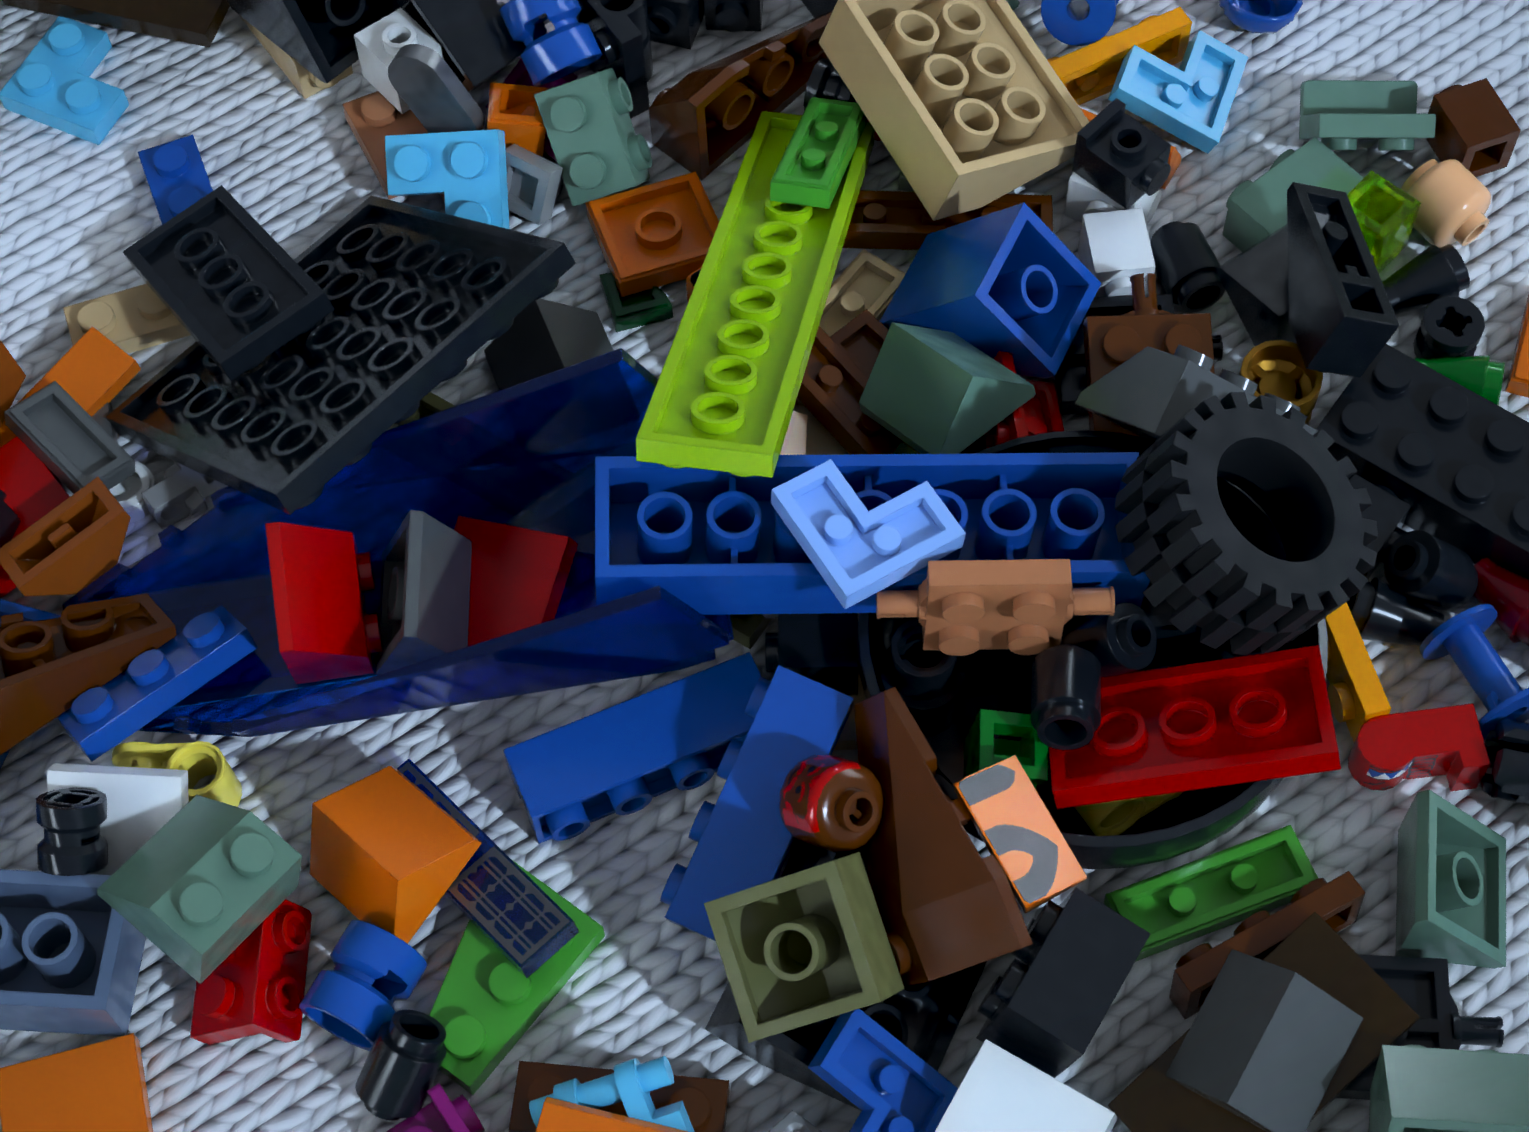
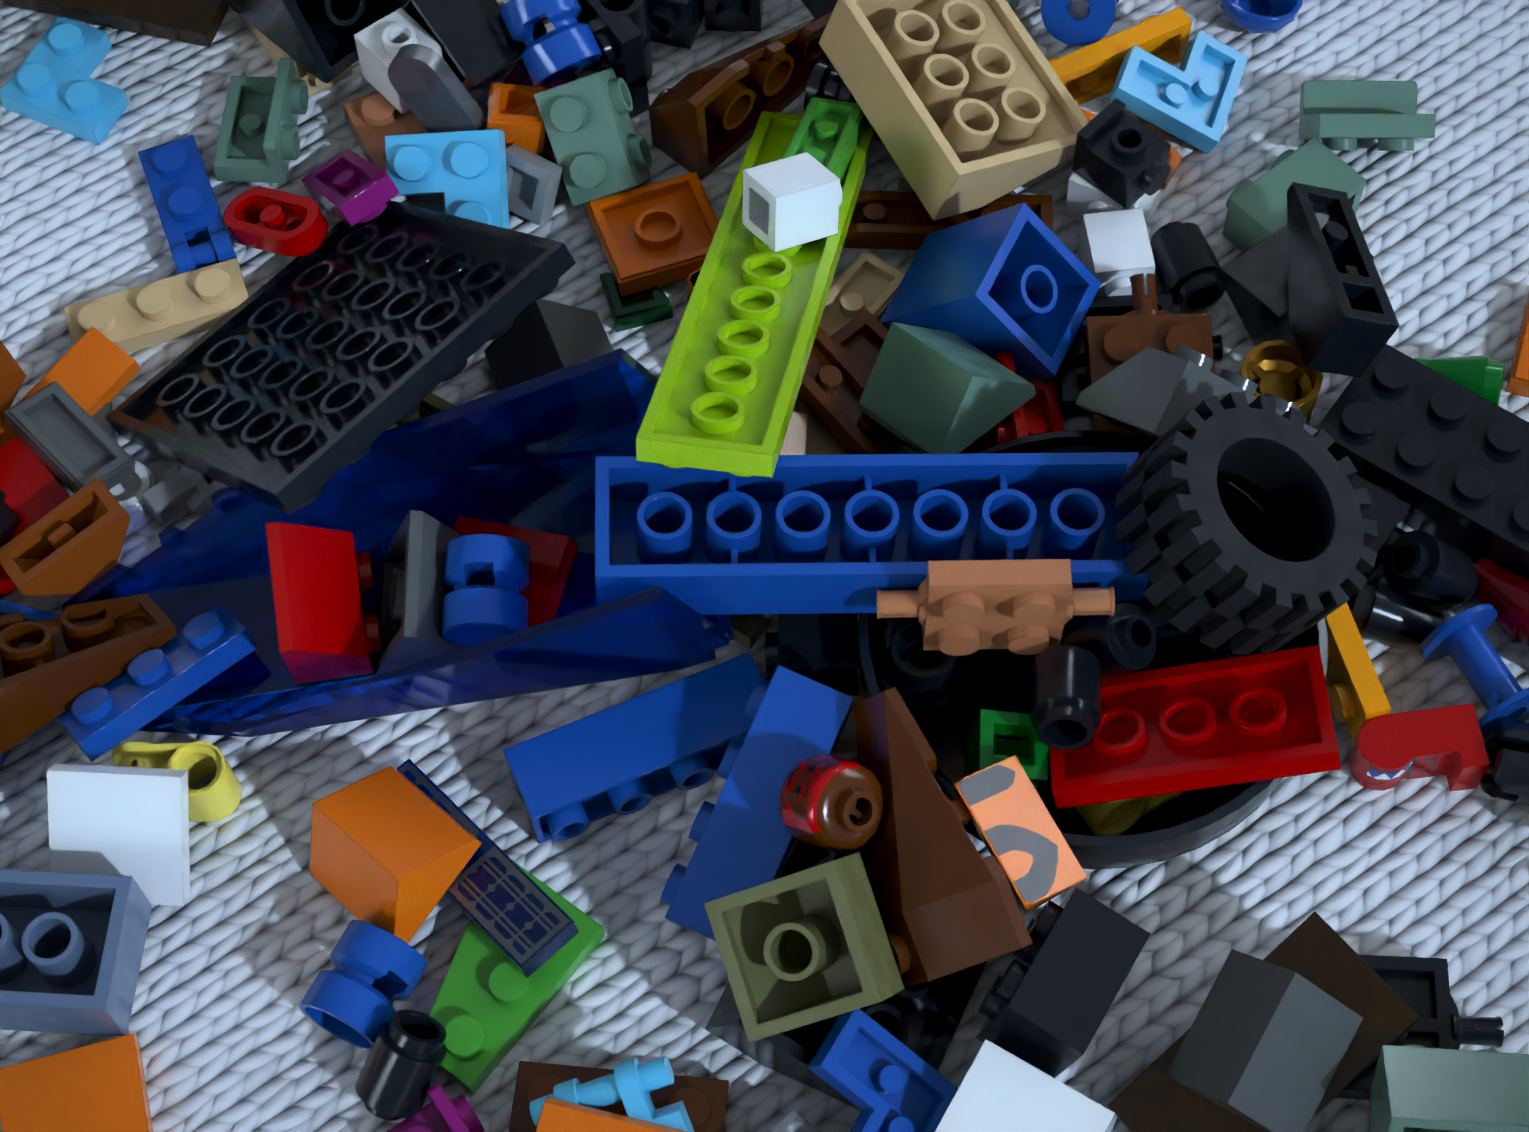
black wheel [36,788,108,876] -> none
sand green slope [97,795,302,984] -> none
black plate [123,185,335,381] -> none
red bracket [190,899,312,1045] -> none
light blue plate [771,459,966,609] -> none
bright green tile [1103,825,1318,962] -> none
reddish brown plate [1169,871,1365,1019] -> none
clear neon green brick [1347,170,1421,274] -> none
black cone [1382,244,1470,315] -> none
sand green slope [1395,789,1506,969] -> none
light nougat head [1400,159,1491,248] -> none
black wheel [1413,296,1485,359] -> none
reddish brown brick [1426,78,1521,177] -> none
none -> sand green bracket [212,58,309,183]
none -> red plate [223,187,328,257]
none -> magenta plate [301,147,400,227]
none -> blue wheel [442,534,531,649]
none -> white brick [742,152,843,253]

